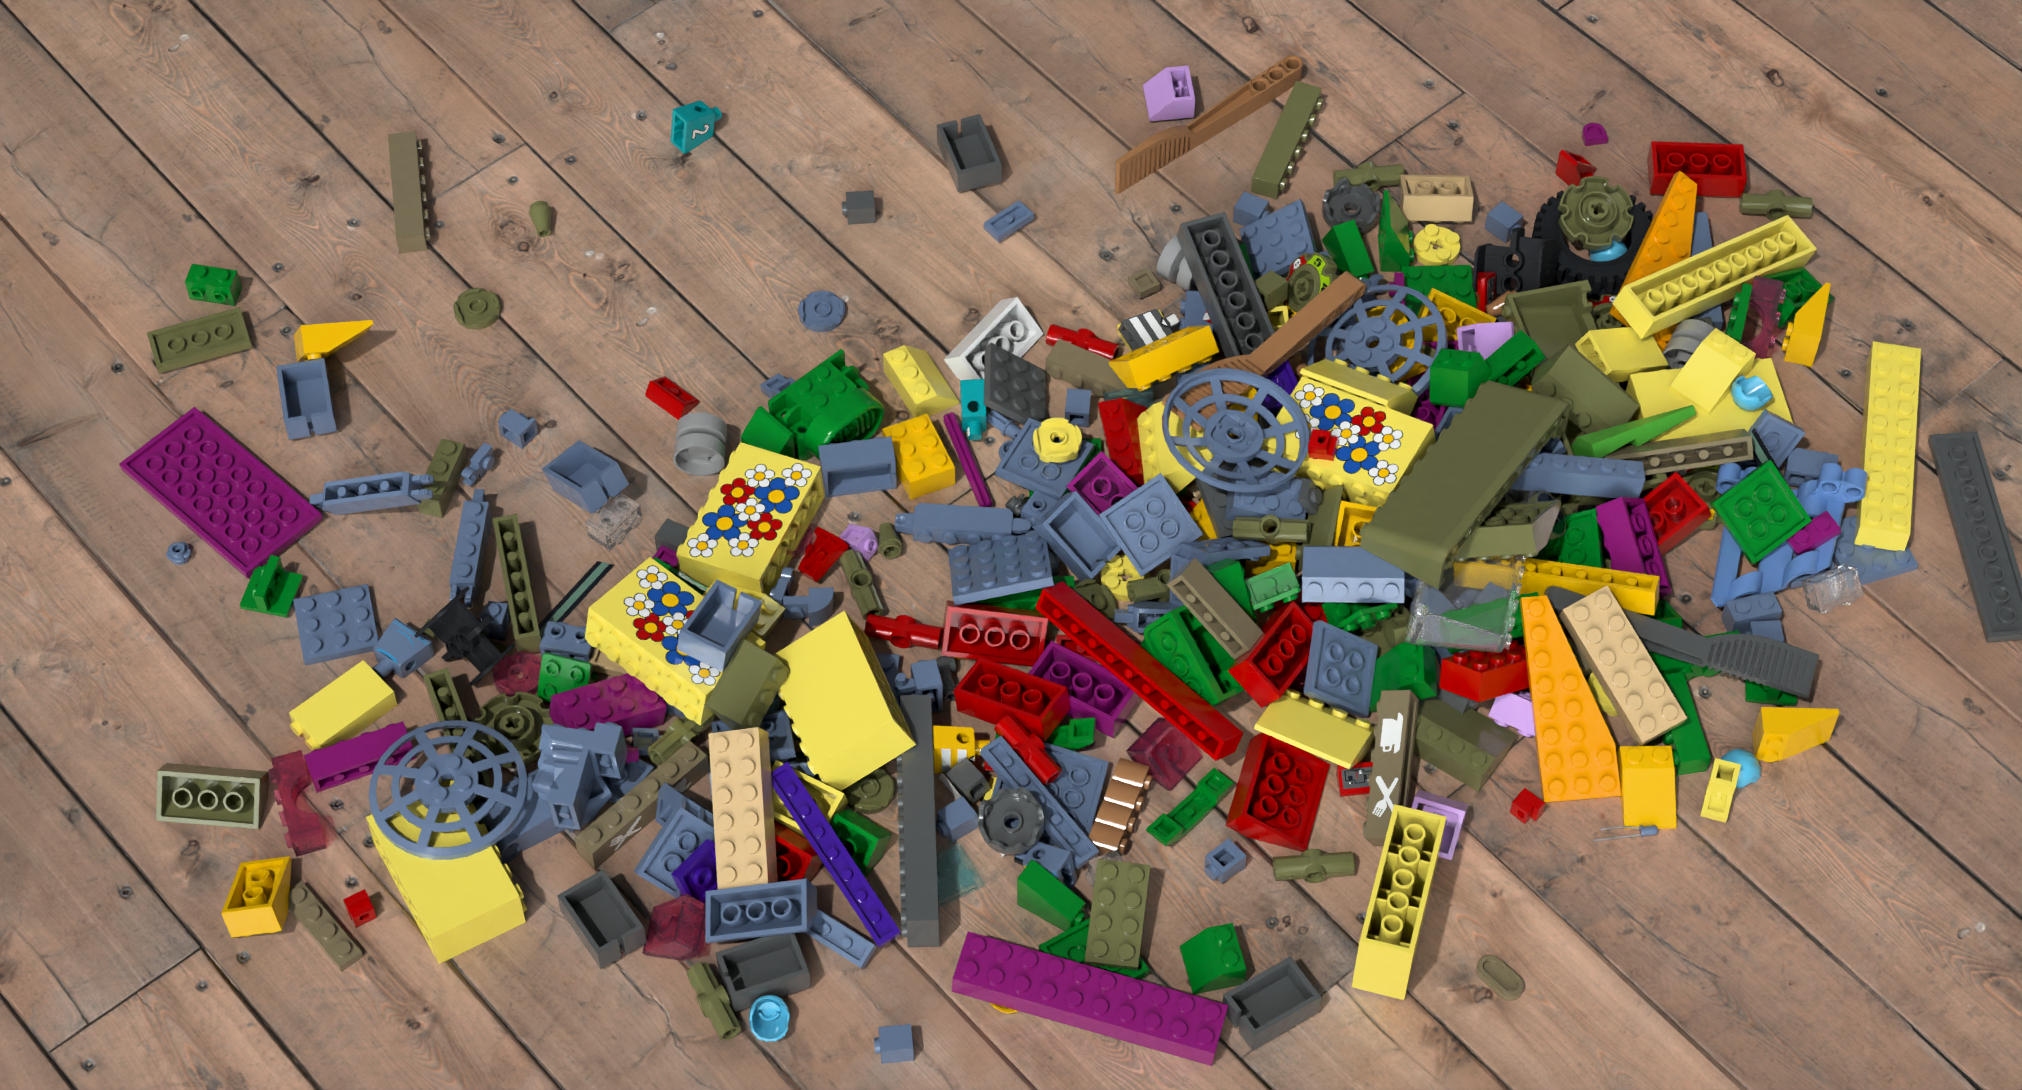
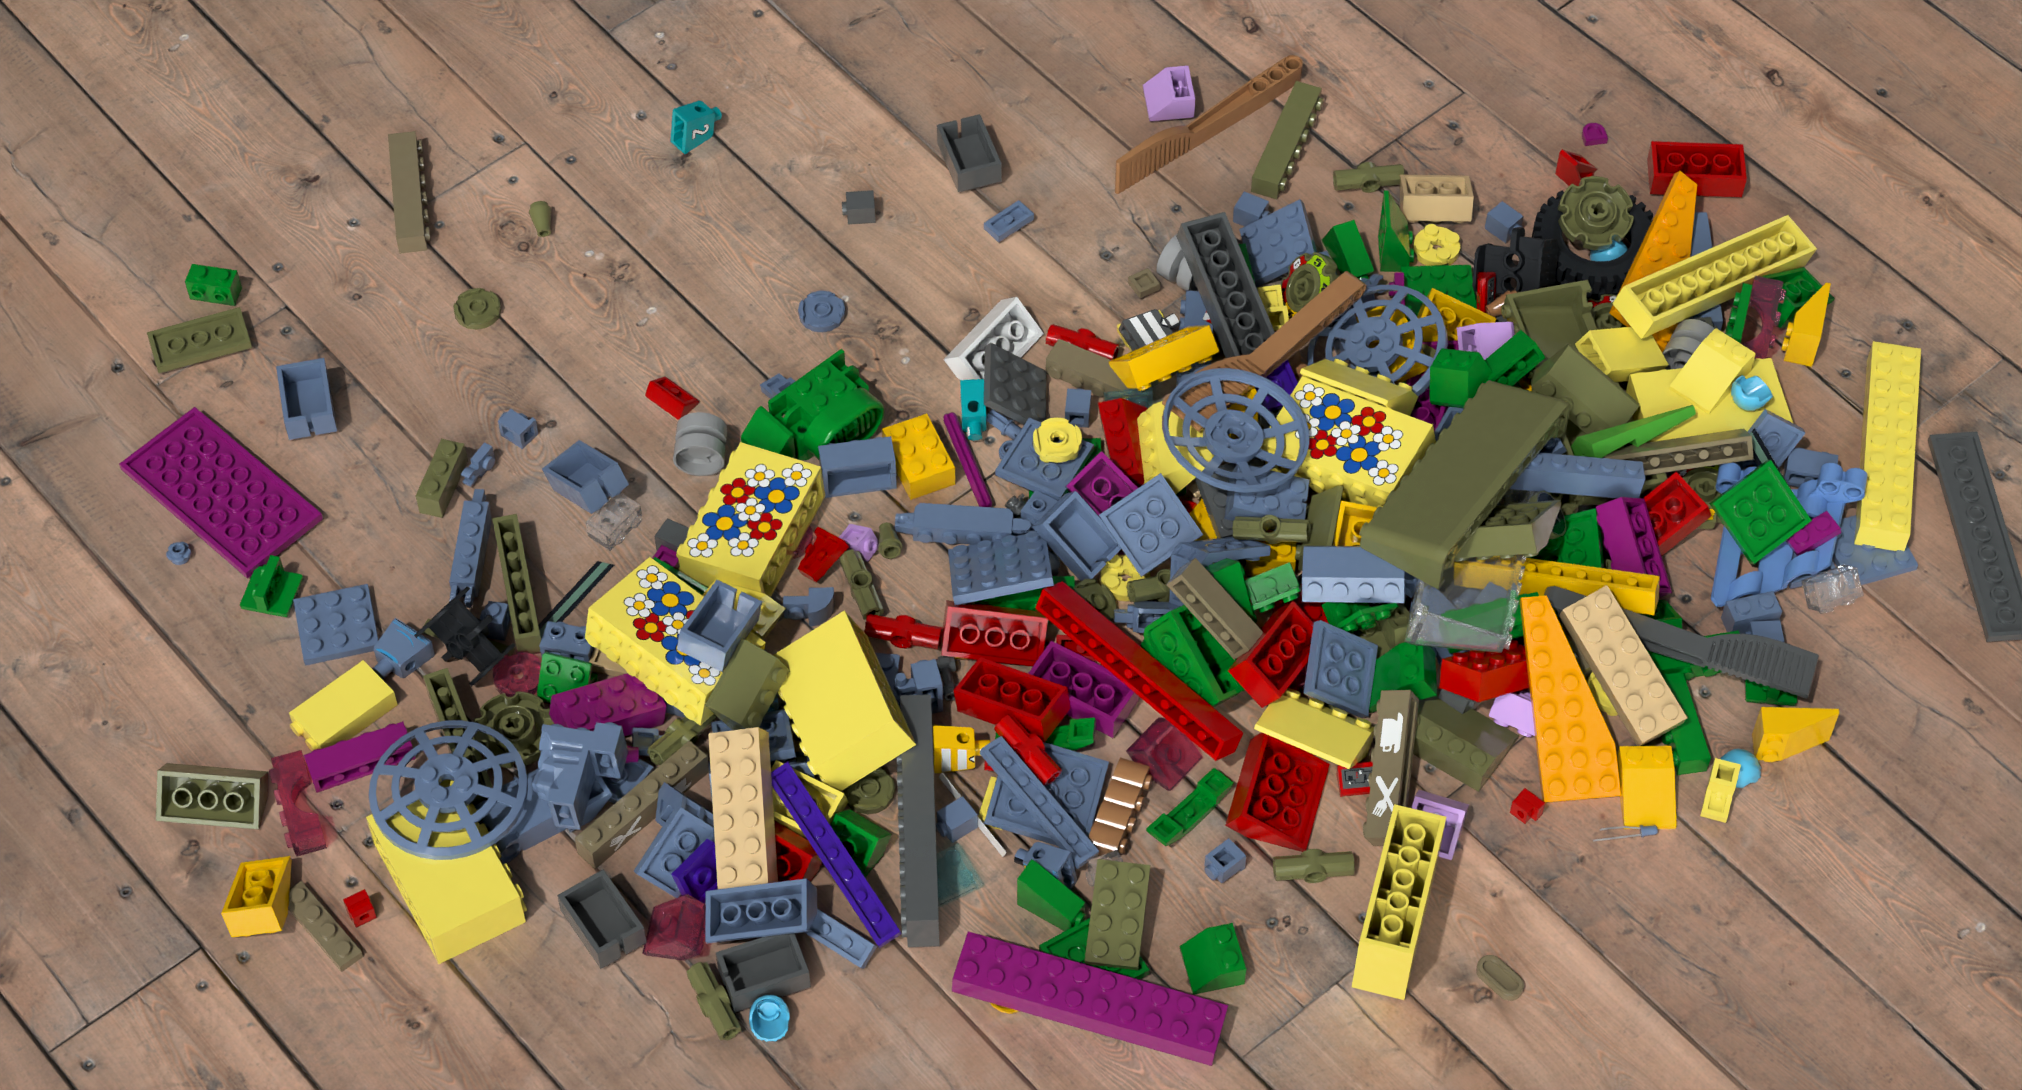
yellow slope [294,320,373,363] -> none
sand blue hinge [310,471,434,515] -> none
sand blue plate [770,567,794,613] -> none
sand blue brick [874,1024,914,1064] -> none
light yellow slope [883,345,959,418] -> none
dark grey brick [946,758,991,805] -> none
dark grey plate [978,787,1045,855] -> none
dark grey piece [1222,956,1321,1050] -> none
olive brick [1254,270,1288,312] -> none
dark grey plate [1298,479,1322,515] -> none
red piece [1308,429,1339,461] -> none
dark grey plate [1322,178,1380,233] -> none
olive piece [1739,190,1813,221] -> none

